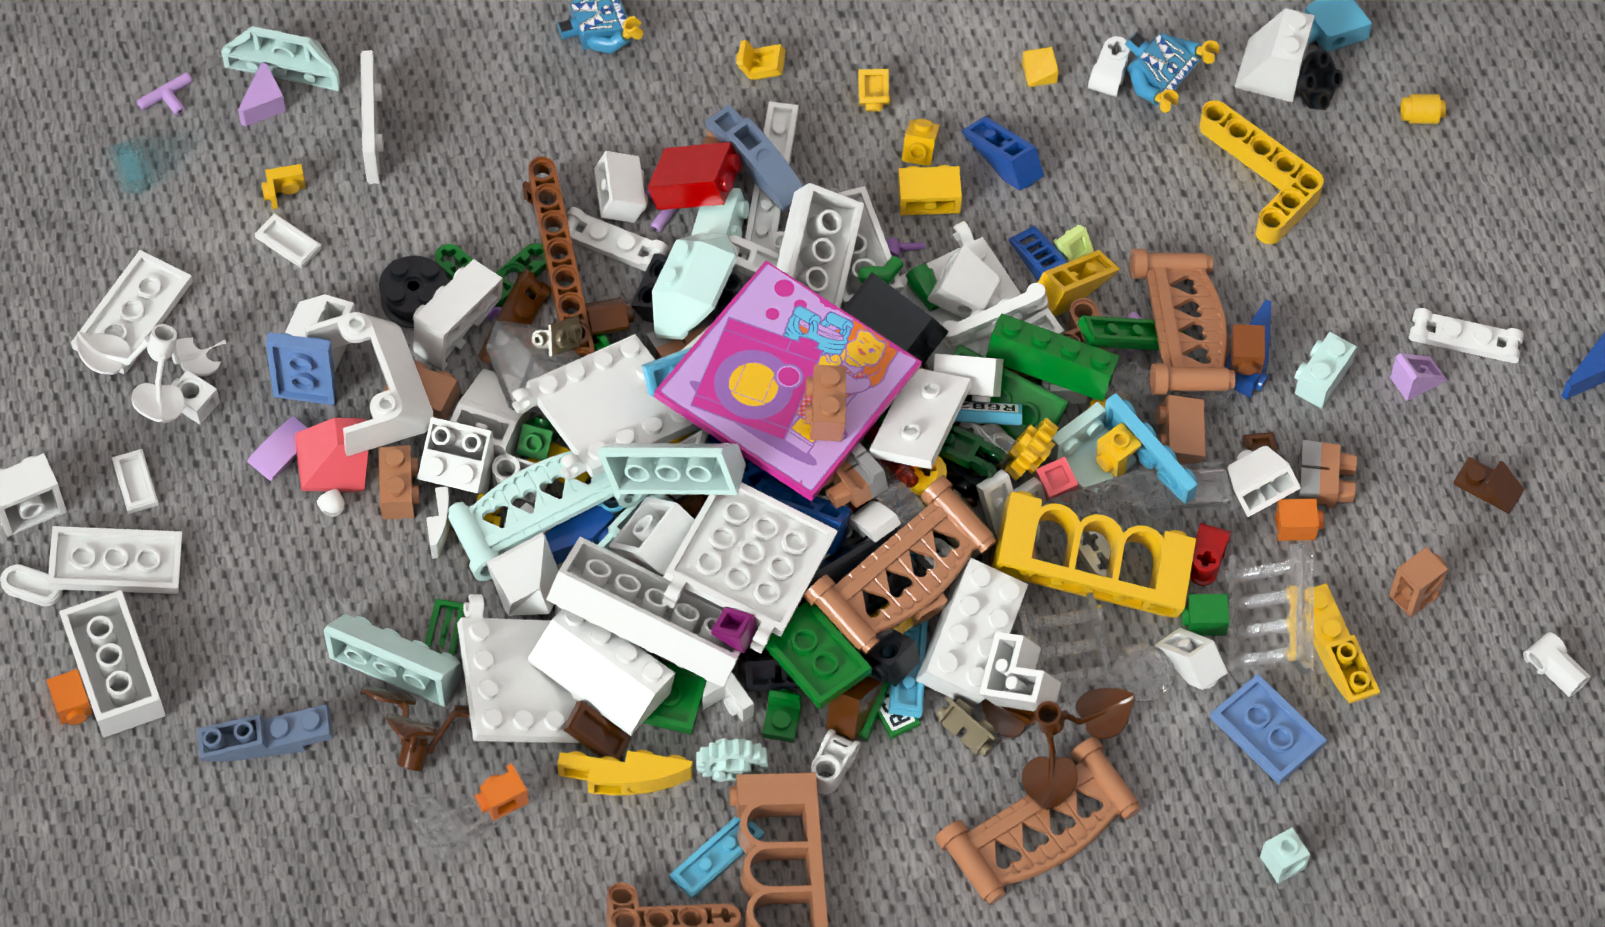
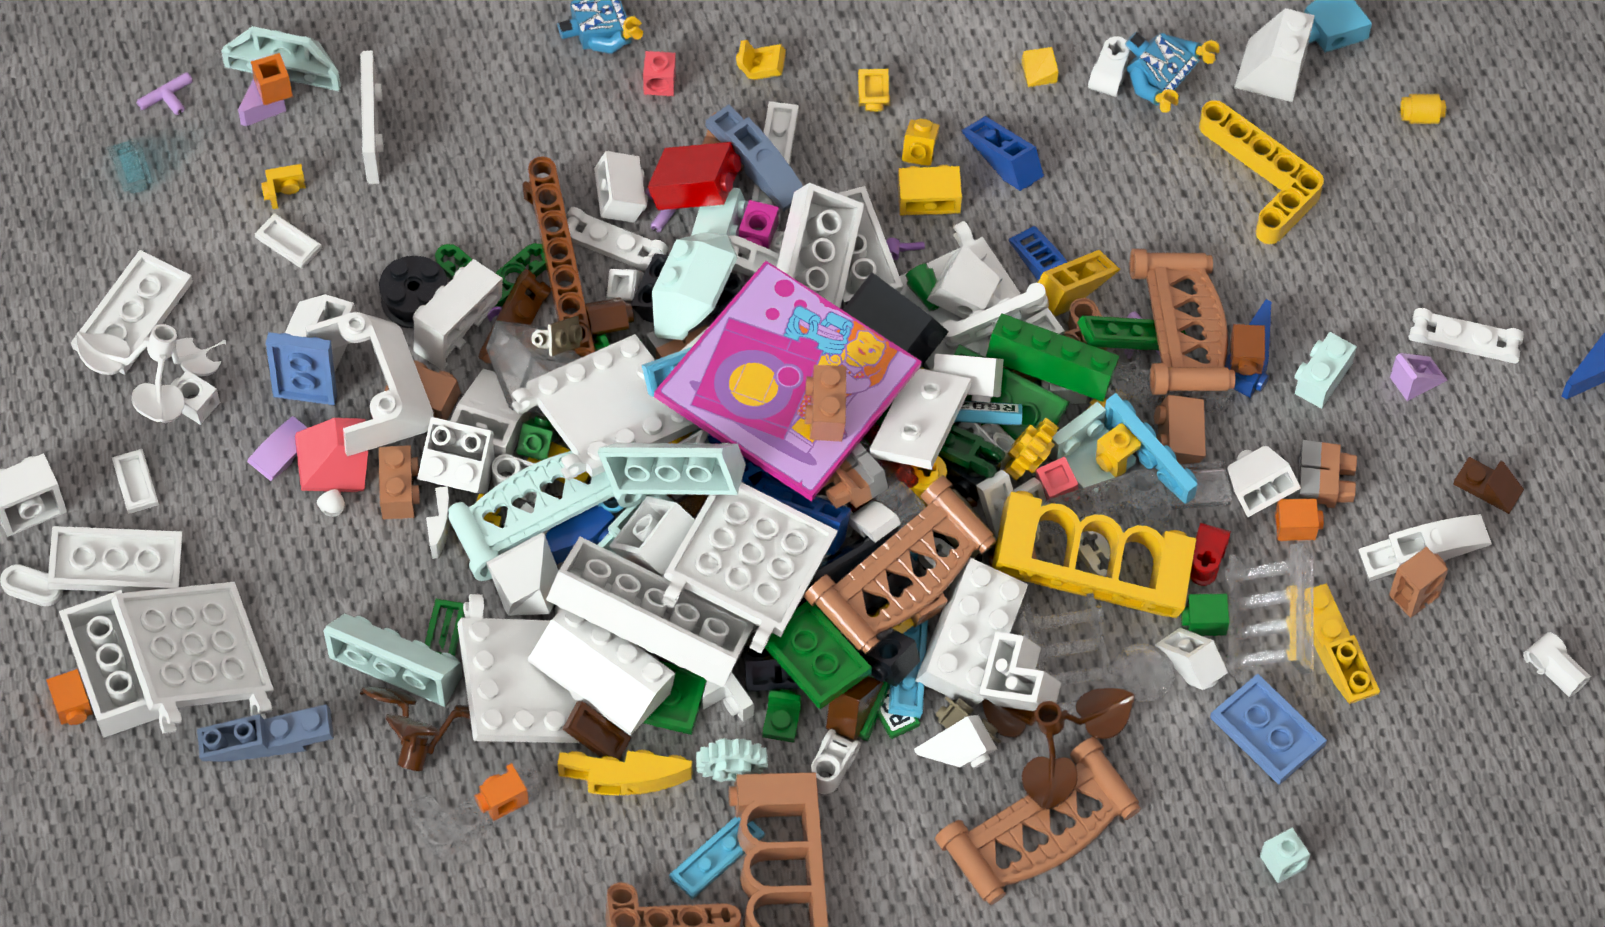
magenta slope [711,607,758,653] -> none
green arm [858,256,904,284] -> none
yellowish green tile [1053,224,1094,262] -> none
reddish brown tile [1242,432,1278,454] -> none
black dish [1297,50,1343,110] -> none
none -> white plate [111,582,274,733]
none -> orange brick [251,53,293,106]
none -> white slope [606,269,645,303]
none -> coral brick [643,51,676,96]
none -> dark pink brick [739,200,779,249]
none -> white slope [914,715,997,769]
none -> white slope [1358,514,1492,581]

